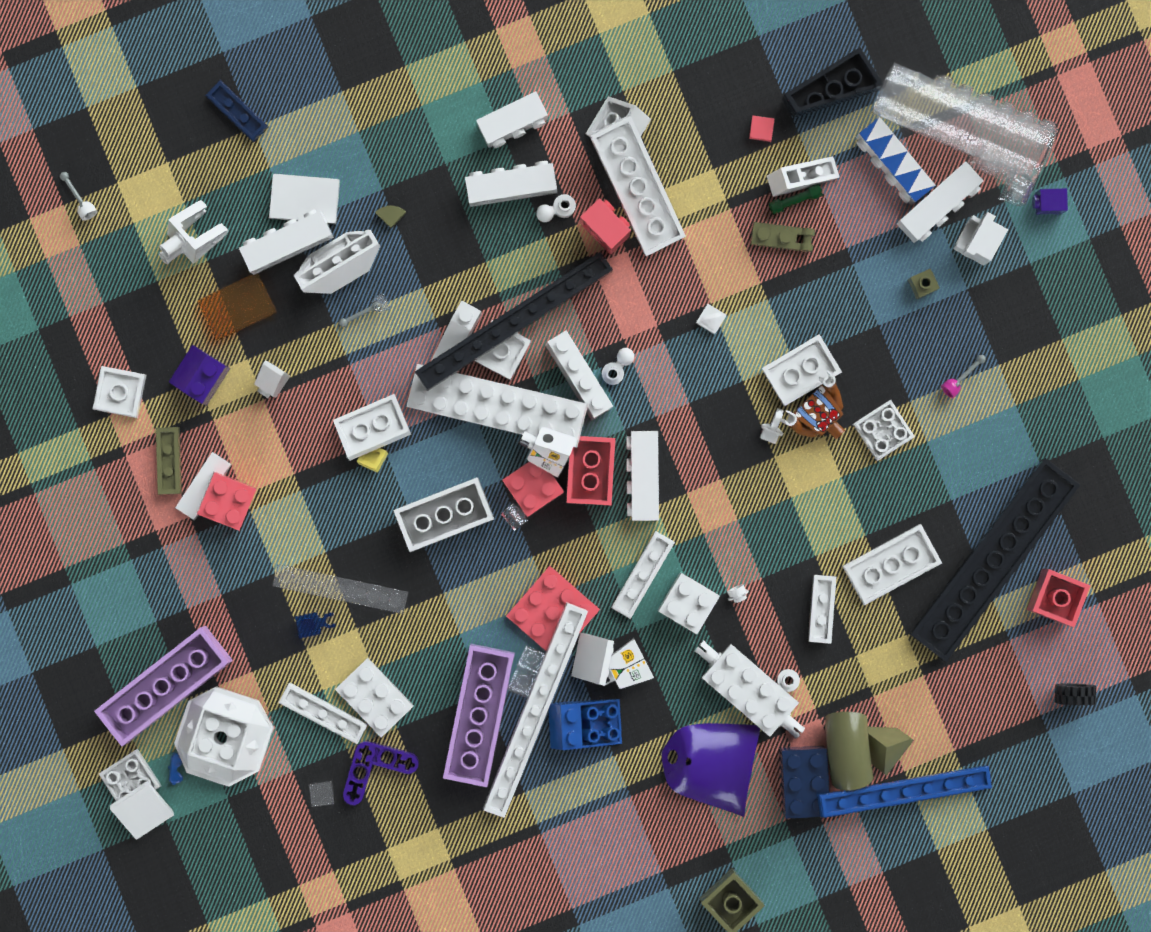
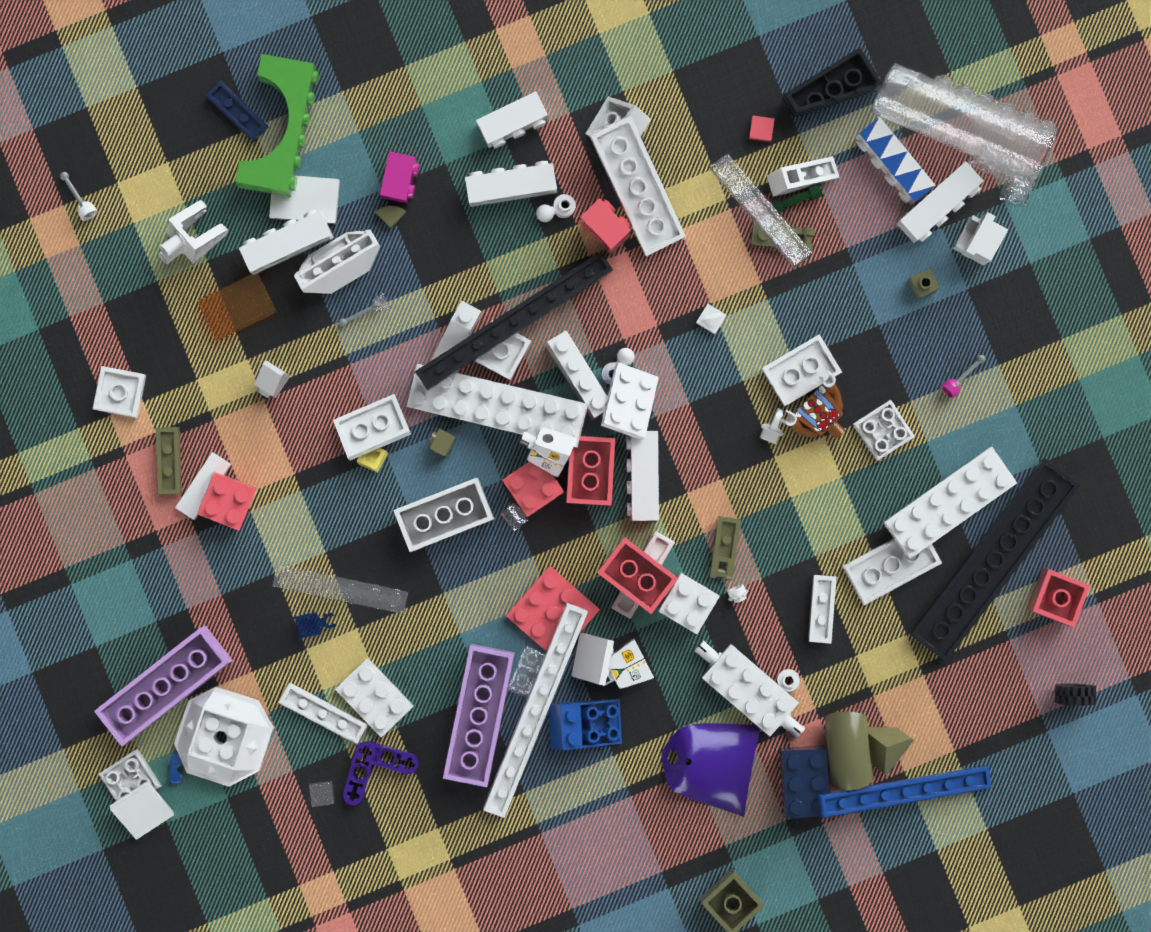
dark purple slope [169,345,231,406] -> none
dark purple brick [1032,188,1068,215] -> none
none -> bright green arch [235,54,319,197]
none -> dark pink brick [380,152,420,204]
none -> olive plate [428,429,456,457]
none -> coral brick [597,537,678,614]
none -> white plate [601,363,658,440]
none -> olive plate [709,516,741,581]
none -> clear plate [710,154,812,268]
none -> white plate [883,447,1017,559]

